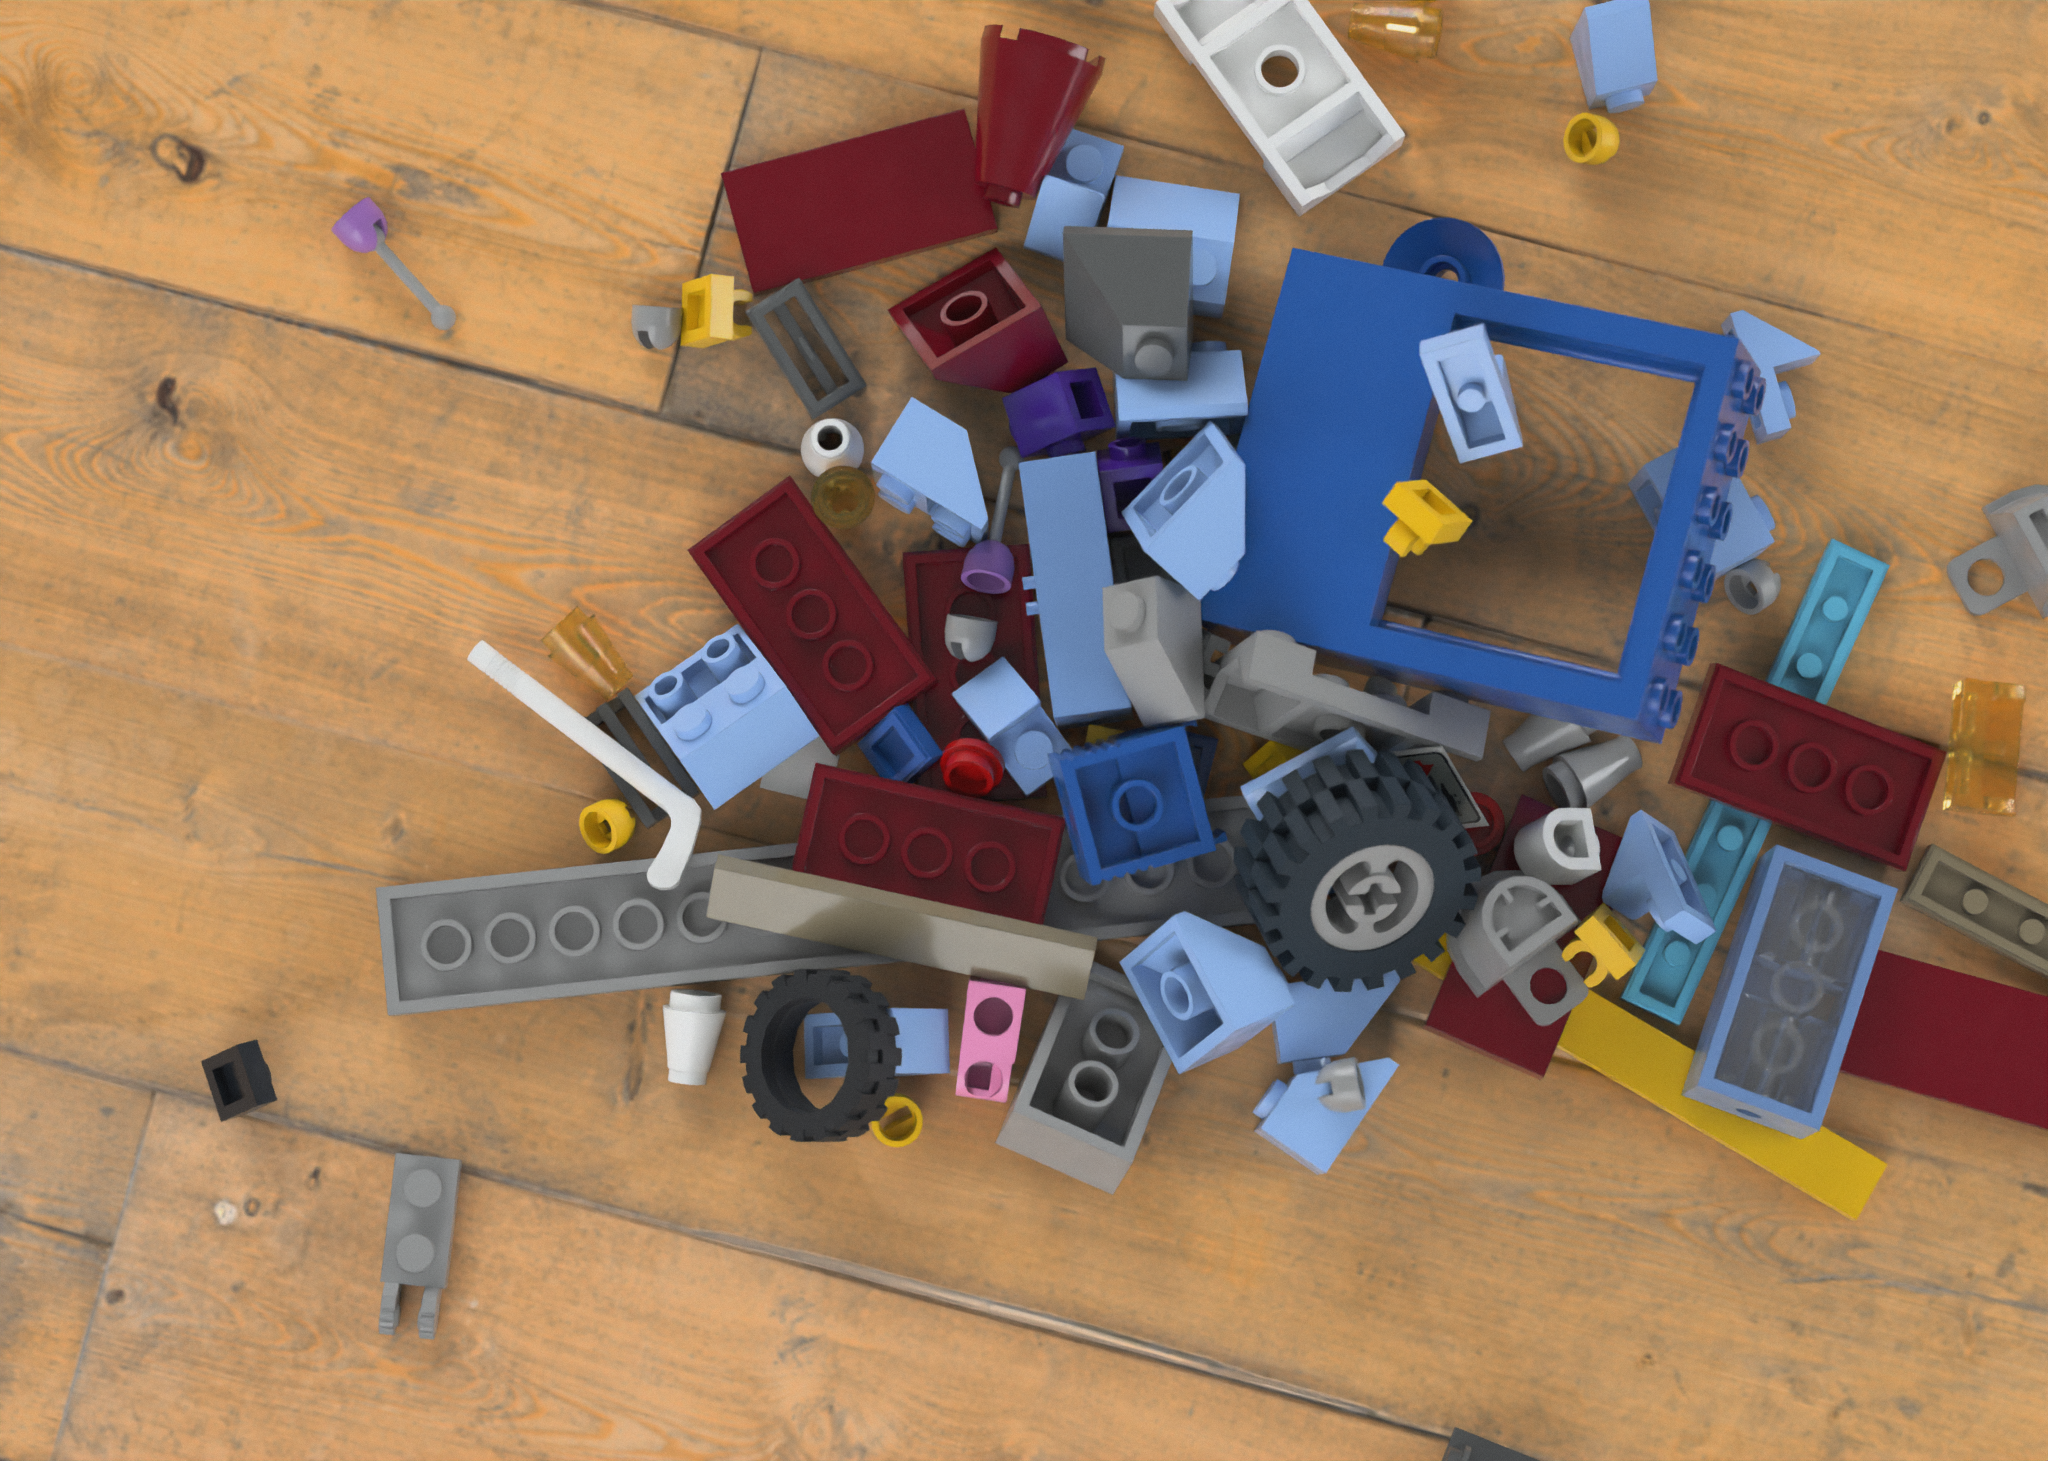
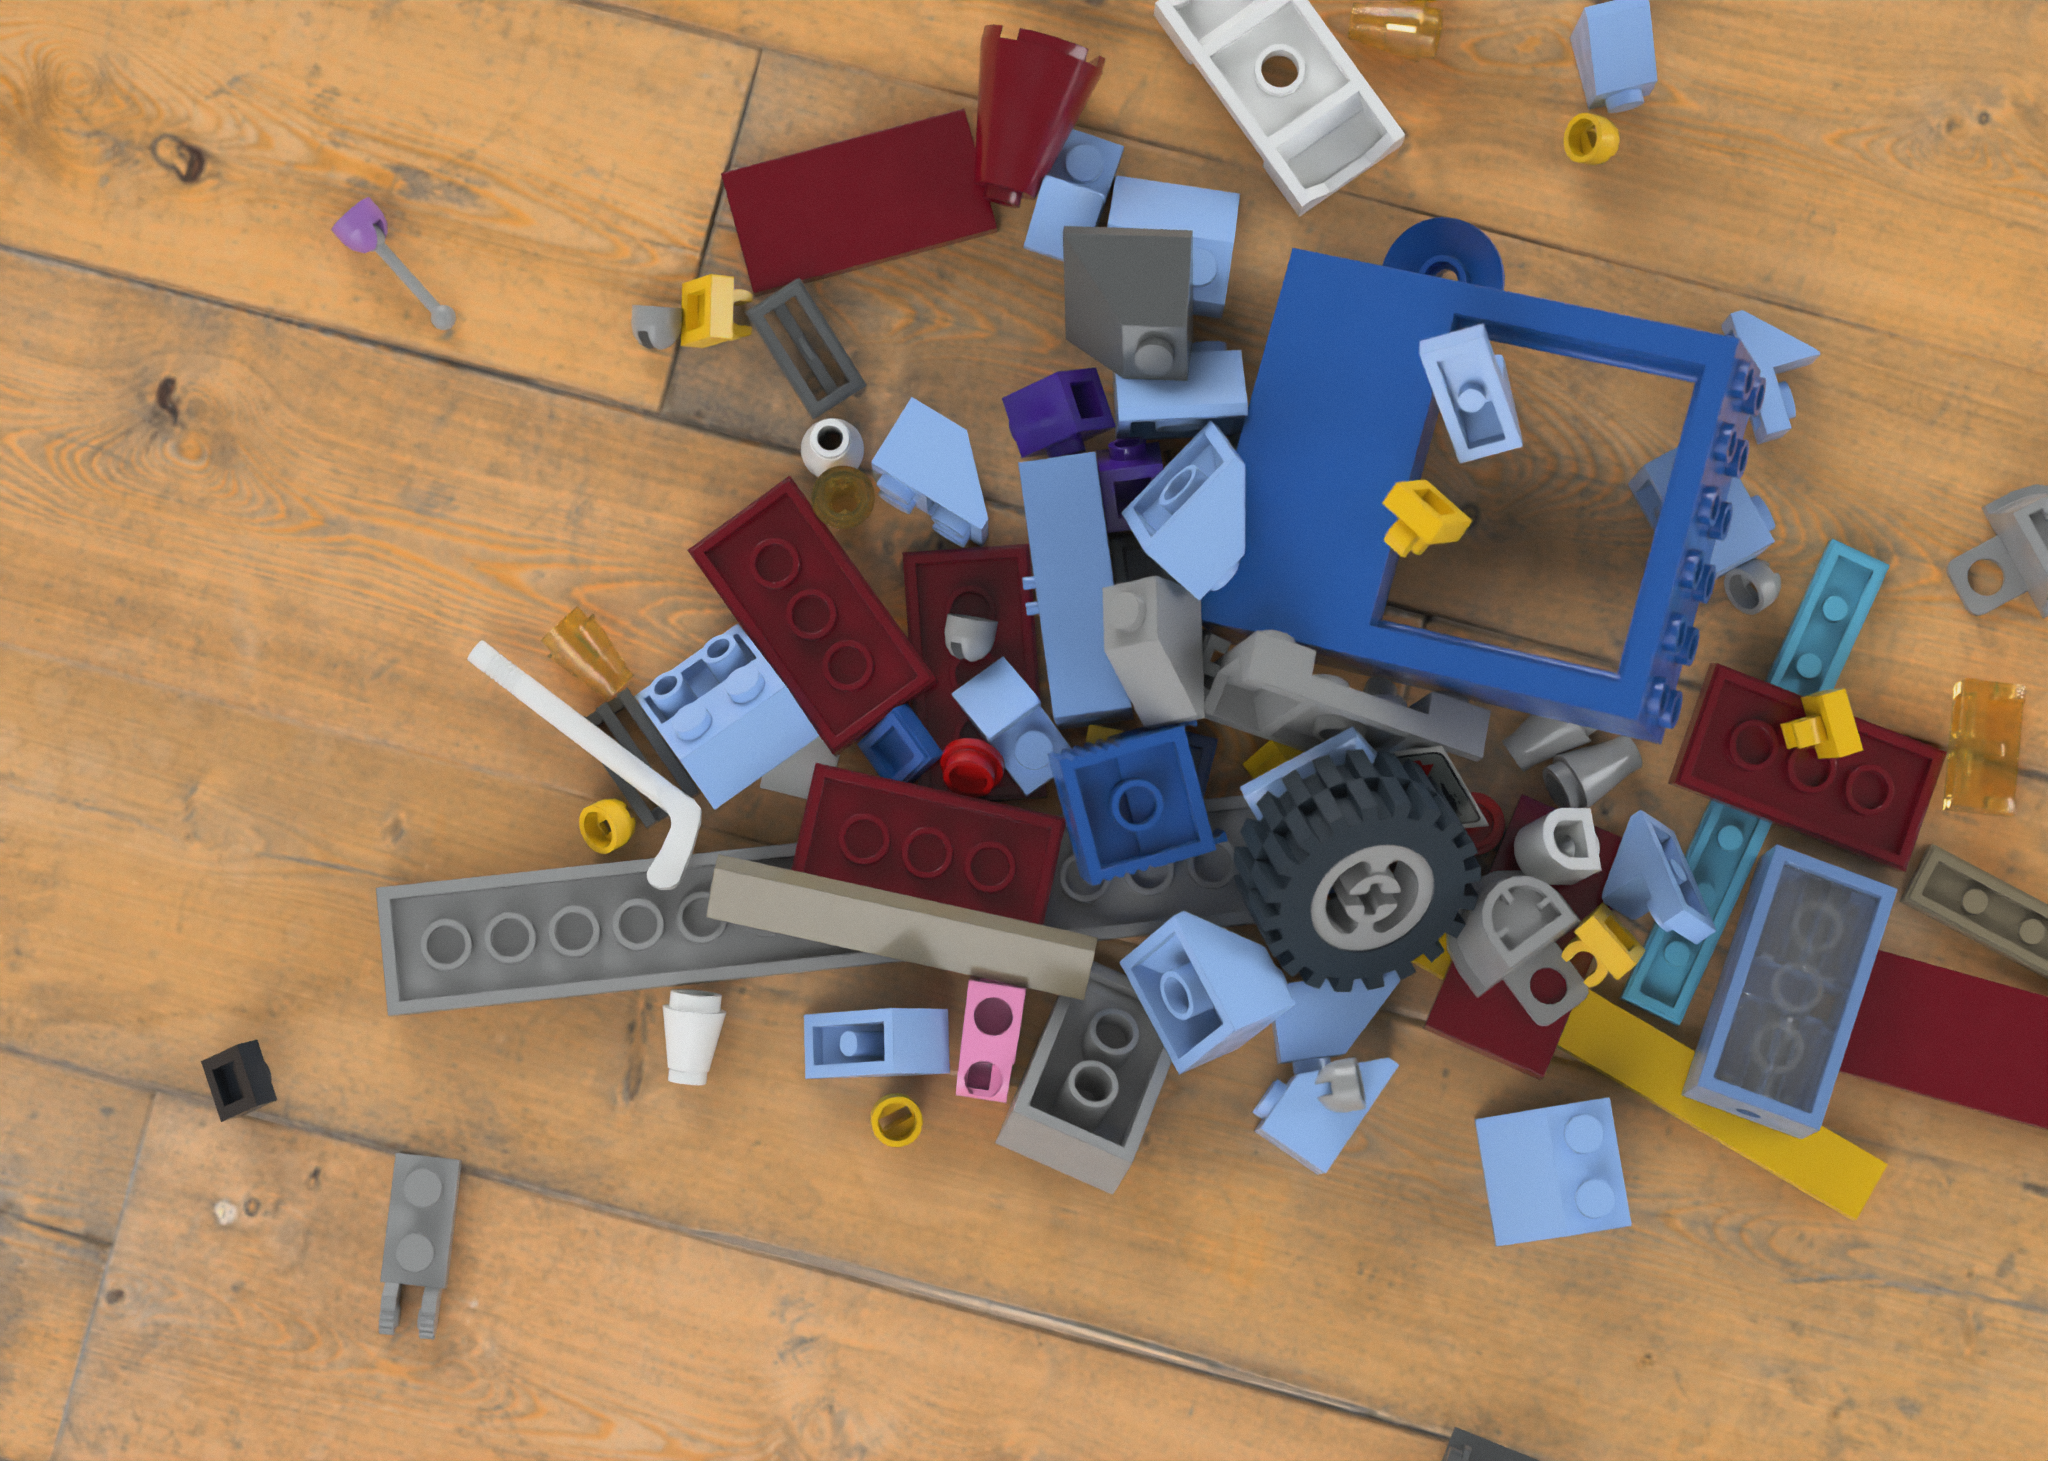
black tyre [740,969,902,1142] -> none
dark red slope [887,247,1068,393] -> none
medium lavender hinge [961,446,1024,594] -> none
none -> light blue slope [1474,1097,1632,1246]
none -> yellow tile [1780,688,1863,759]

